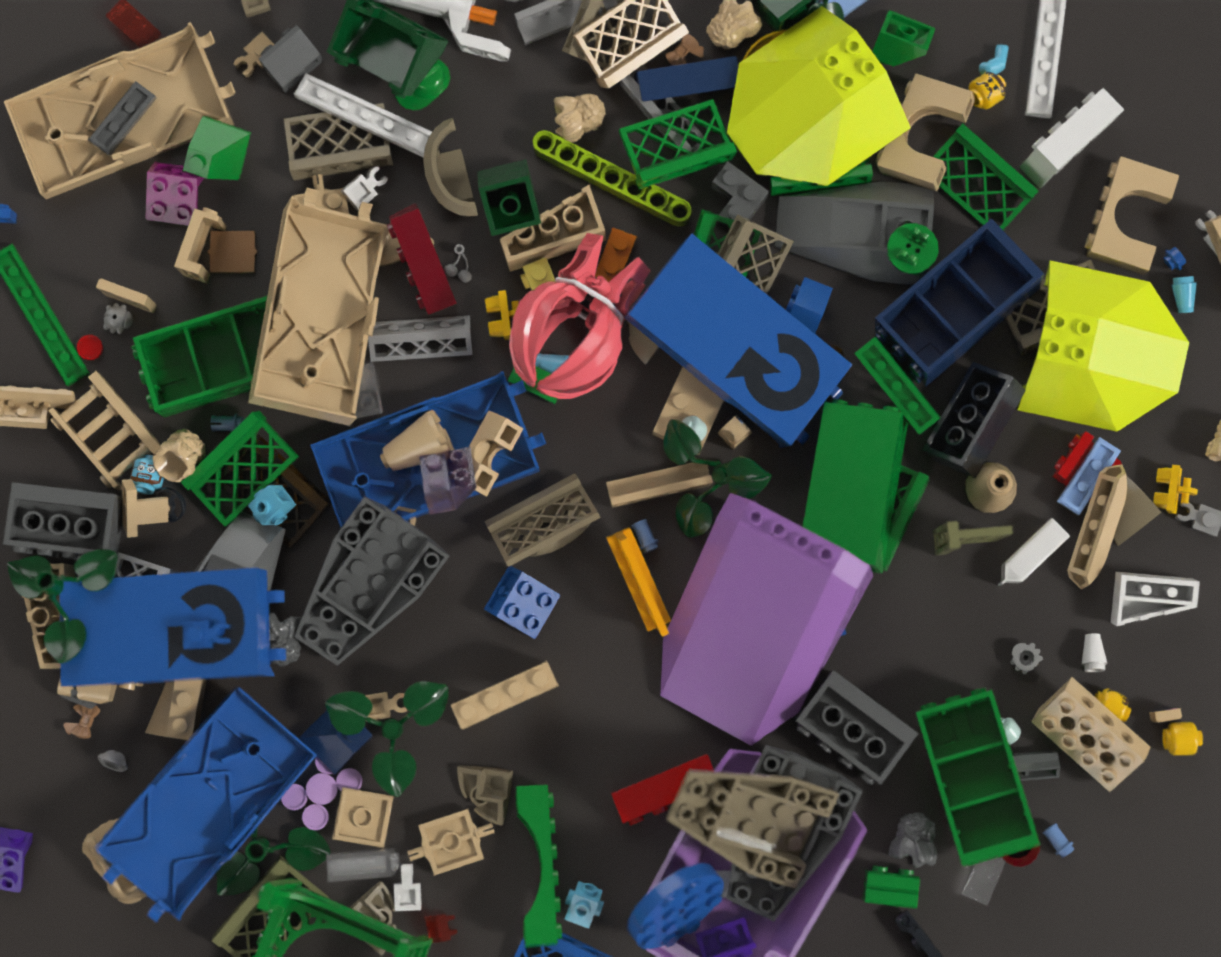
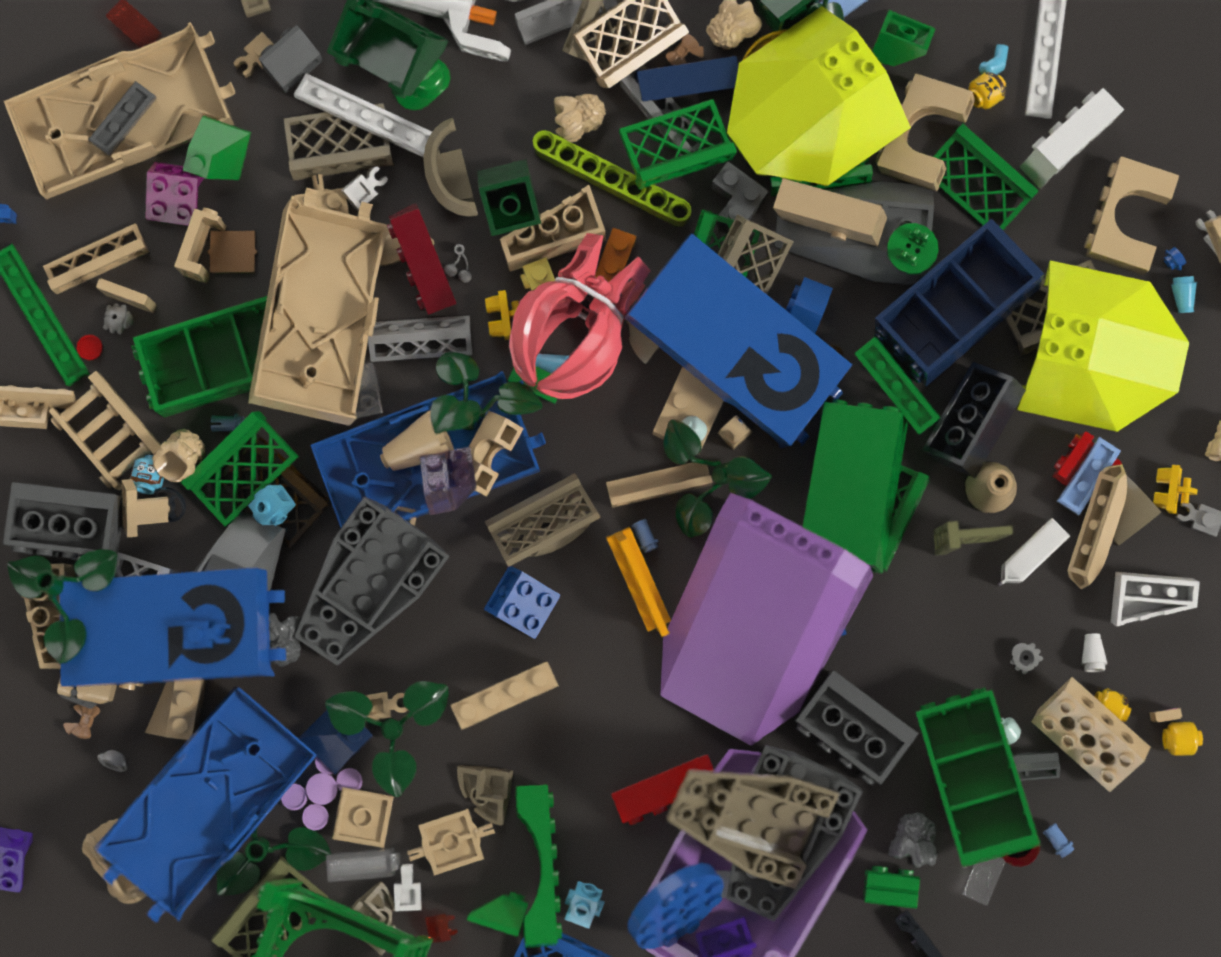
none -> tan fence [43,223,149,294]
none -> dark green plant [430,352,542,435]
none -> green slope [467,891,529,937]
none -> tan brick [773,179,887,247]

